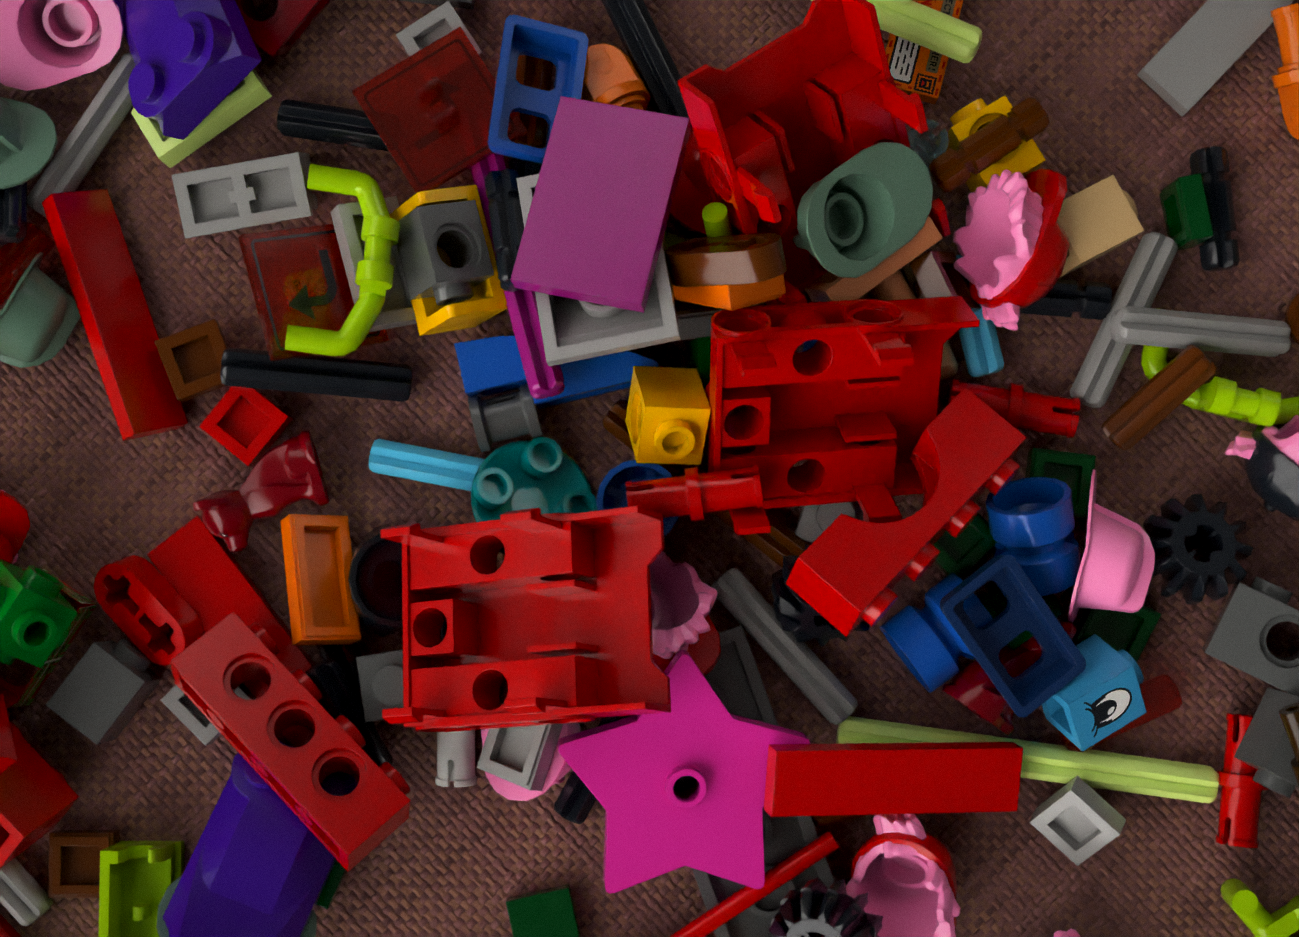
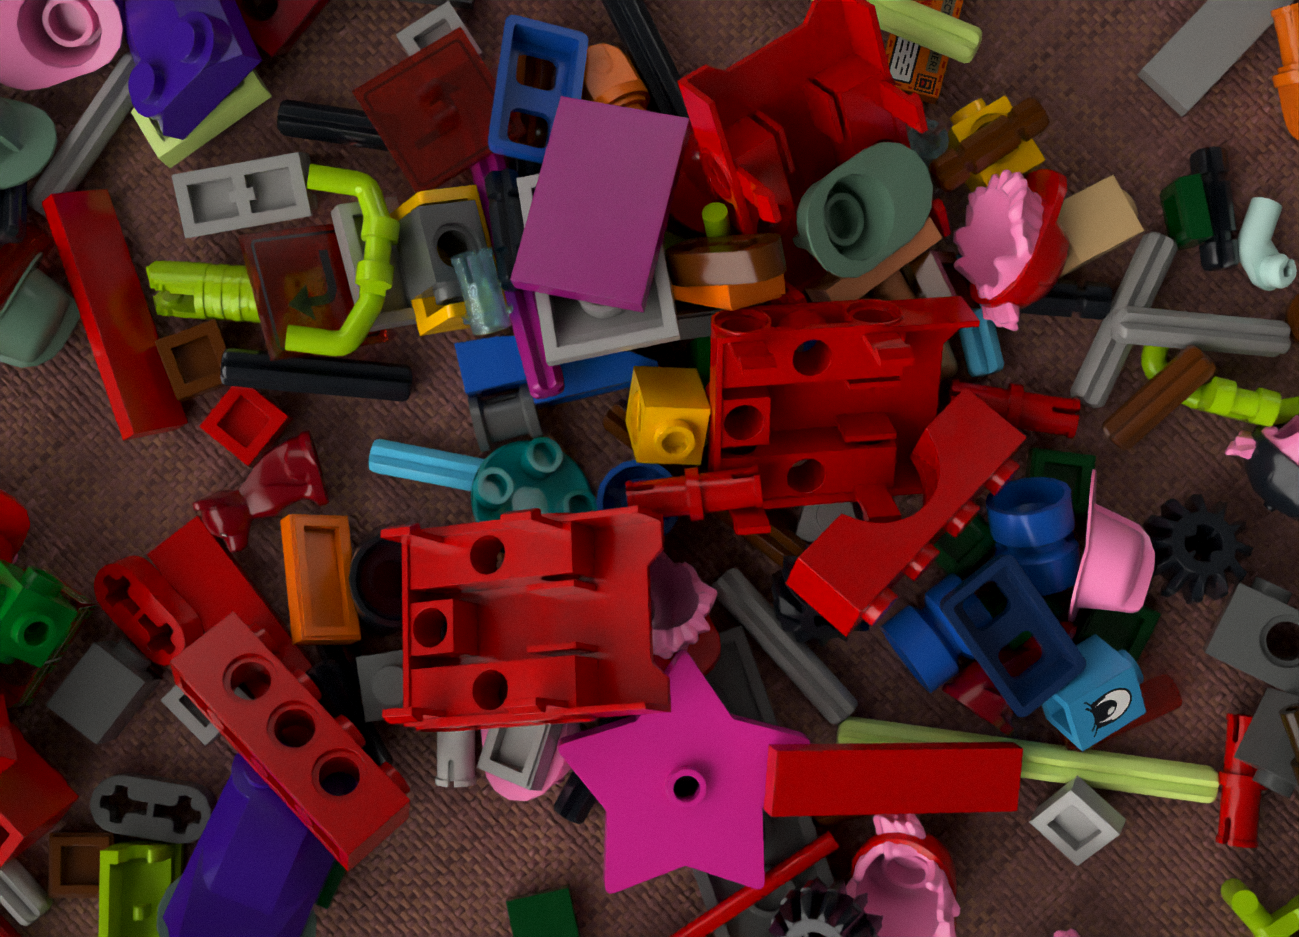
none -> dark grey beam [90,772,217,844]
none -> lime hinge [146,260,270,323]
none -> clear light blue pin [450,247,514,335]
none -> light aqua arm [1237,197,1297,291]

